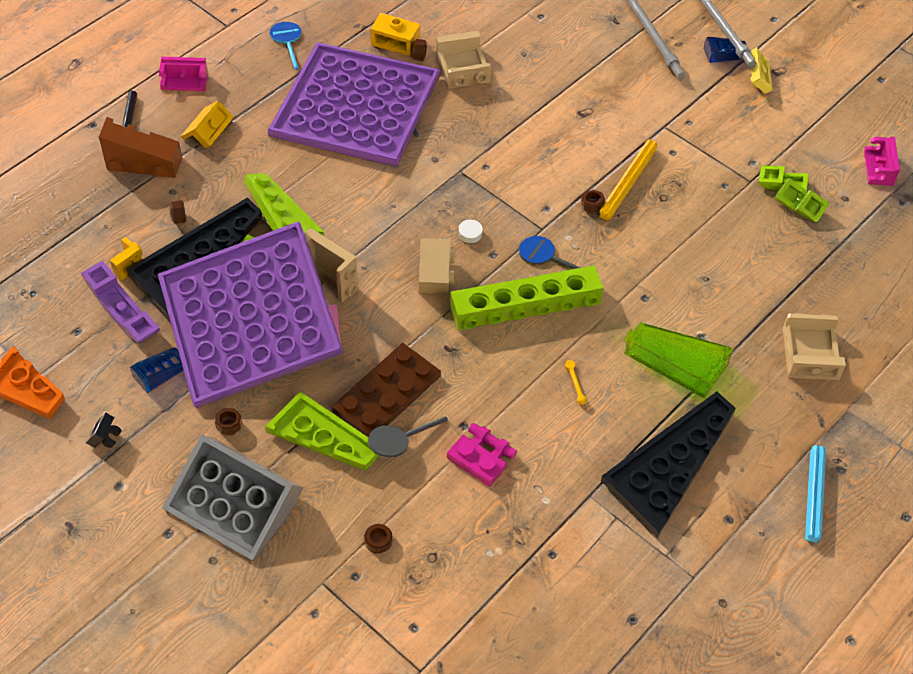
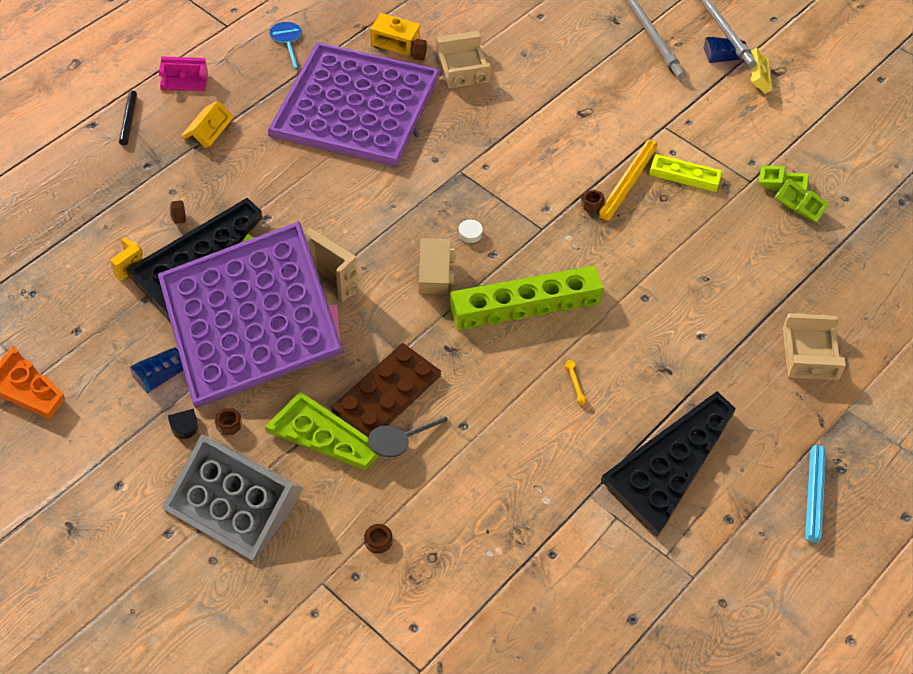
medium lavender slope [81,261,160,344] -> none
black tile [86,412,122,448] -> none
dark orange wedge [99,117,182,178] -> none
lime wing [243,173,324,235] -> none
dark pink plate [447,423,517,487] -> none
blue piece [519,236,581,269] -> none
clear neon green slope [624,322,734,398] -> none
dark pink hinge [864,136,900,186] -> none
none -> black tile [168,408,198,439]
none -> neon yellow tile [649,154,723,192]

